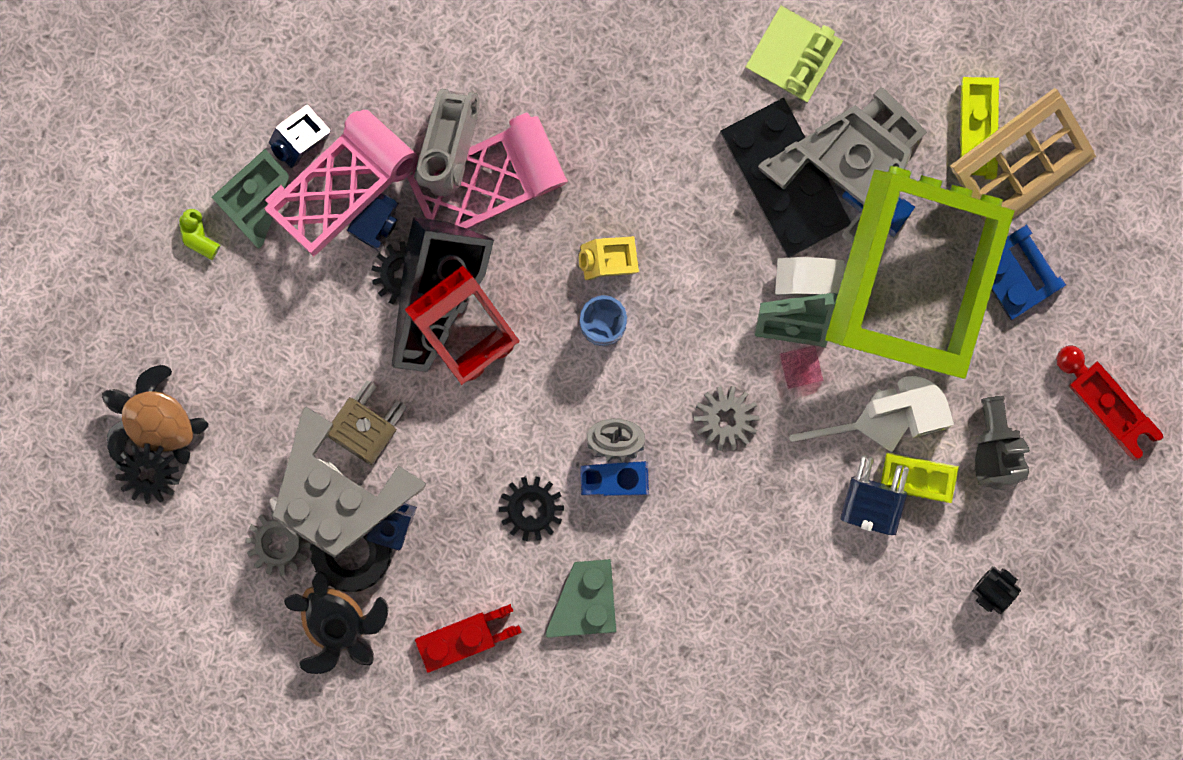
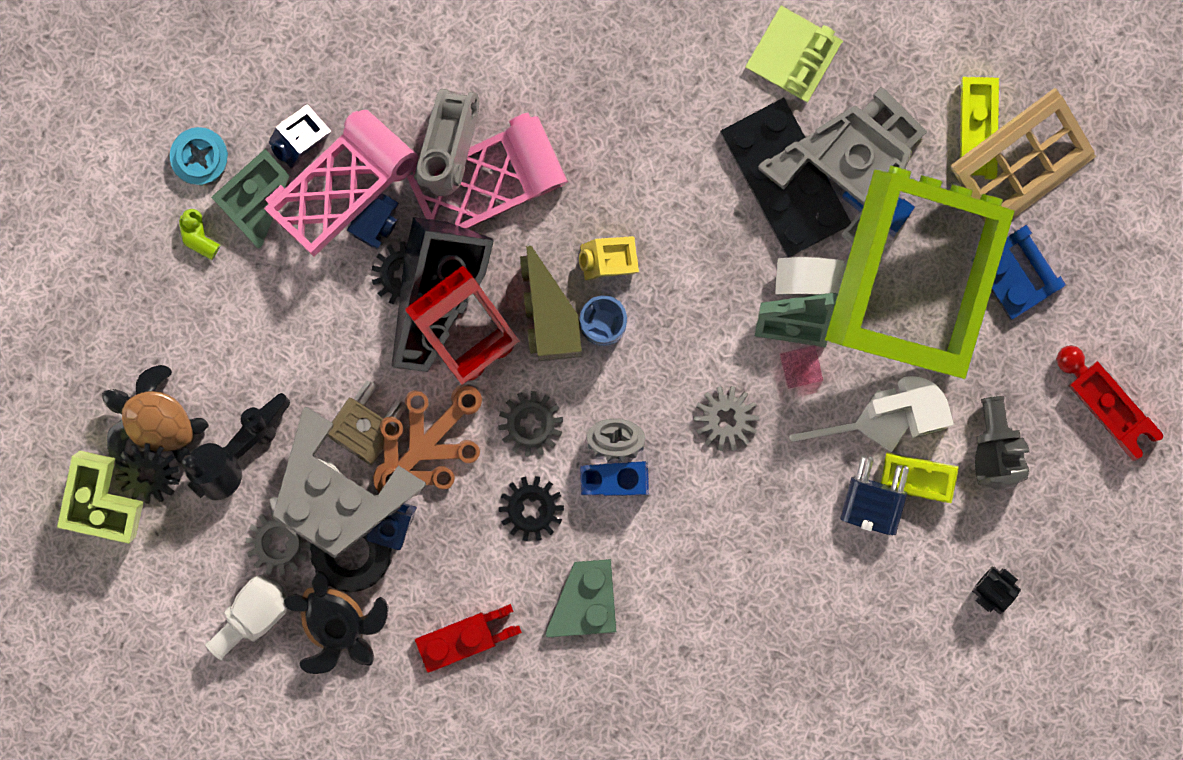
none -> yellowish green brick [57,451,143,544]
none -> medium azure gear [170,127,228,186]
none -> black piece [182,393,290,500]
none -> white piece [205,574,288,660]
none -> nougat plant [373,384,482,493]
none -> dark grey gear [498,391,563,456]
none -> olive slope [520,246,582,361]

